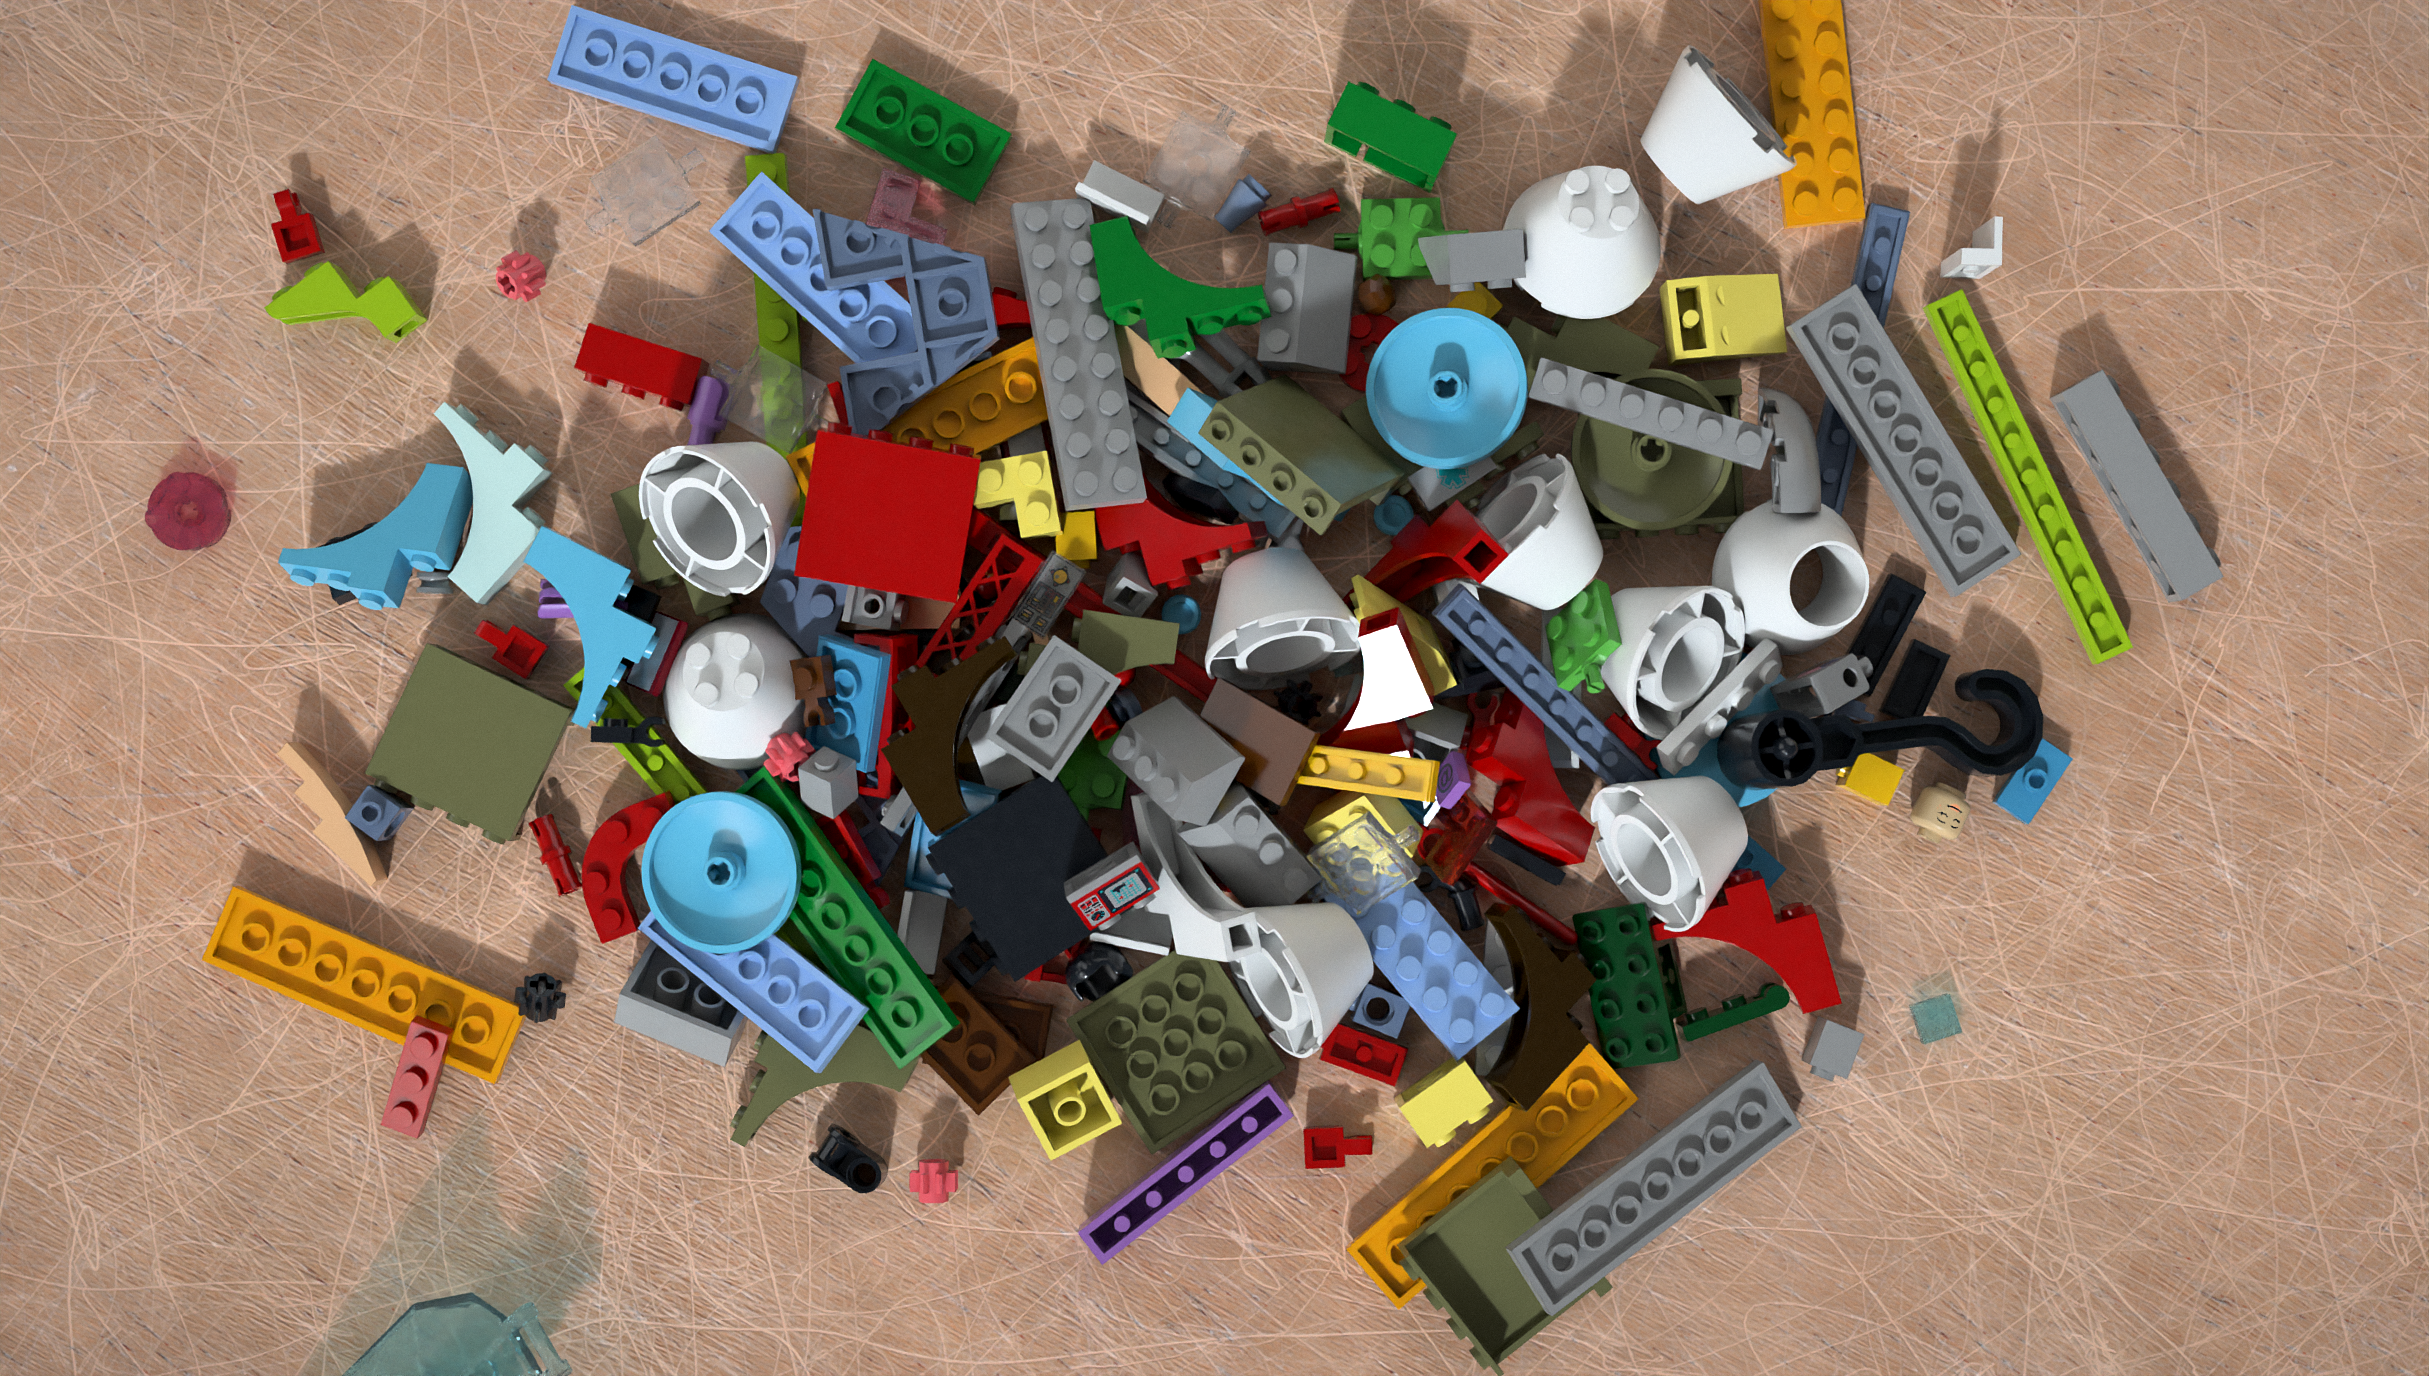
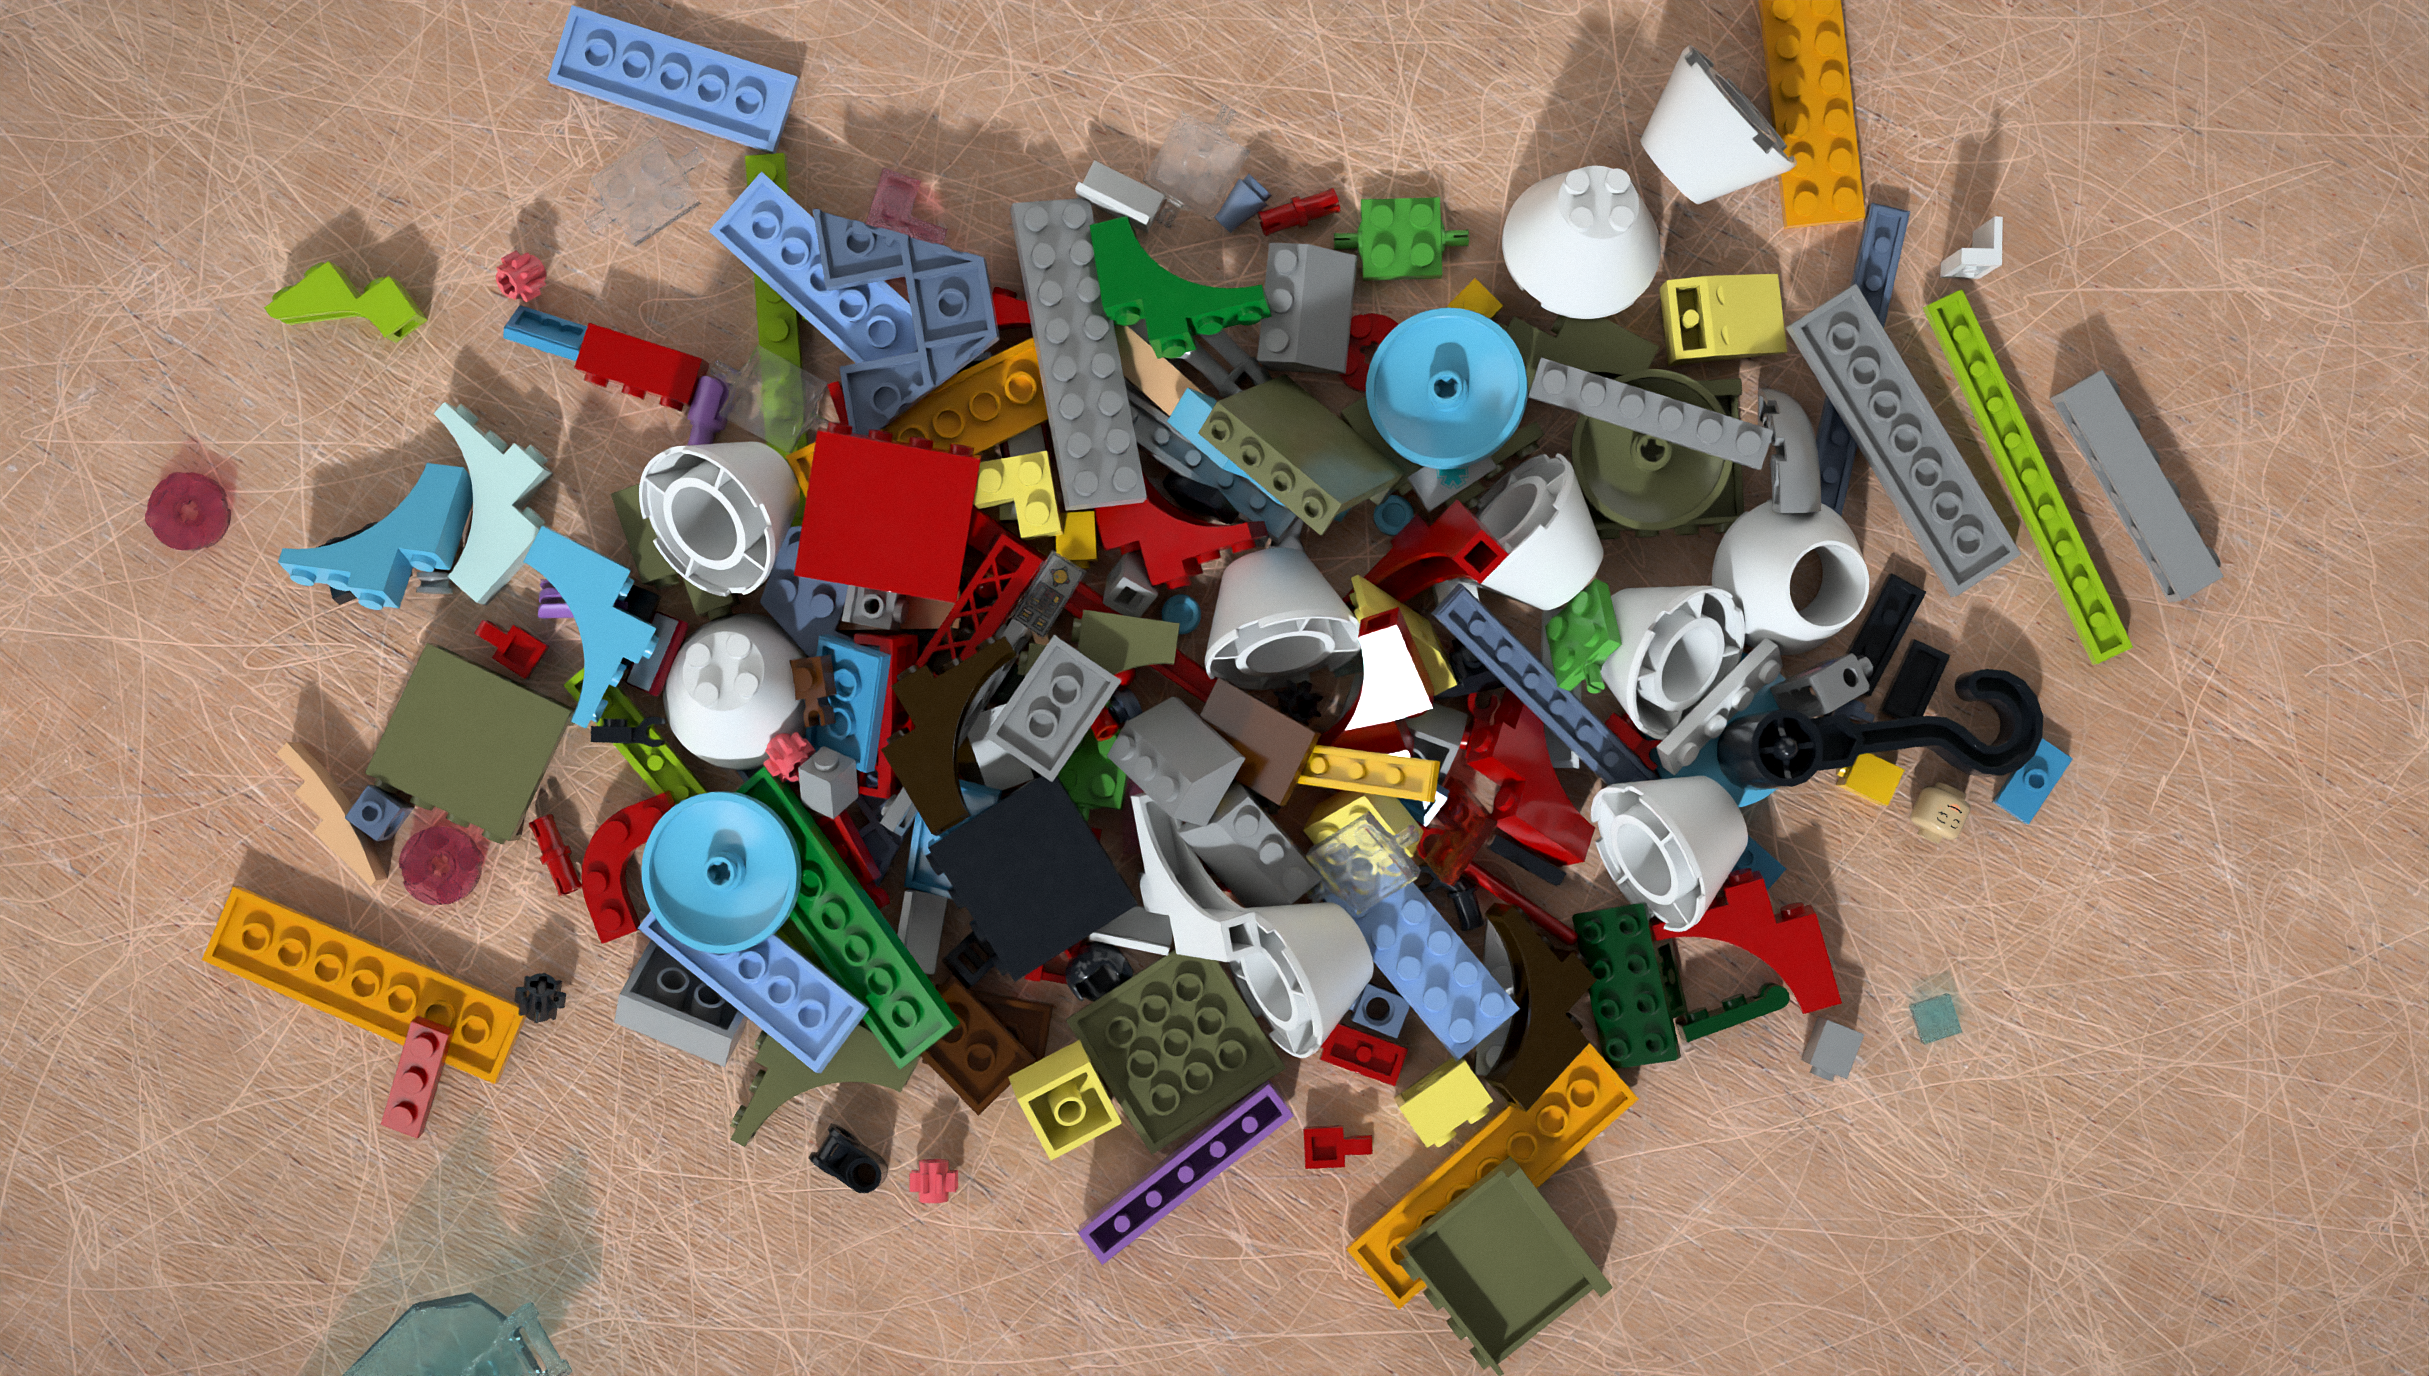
red plate [271,189,325,264] -> none
green plate [835,59,1012,206] -> none
light grey slope [1064,841,1160,931] -> none
green piece [1324,81,1457,193] -> none
reddish brown tile [1358,274,1396,316] -> none
light grey slope [1418,229,1526,292] -> none
medium lavender tile [1436,751,1471,809] -> none
light grey plate [1505,1060,1802,1316] -> none
none -> clear pink plate [399,826,484,905]
none -> dark azure plate [503,305,587,361]

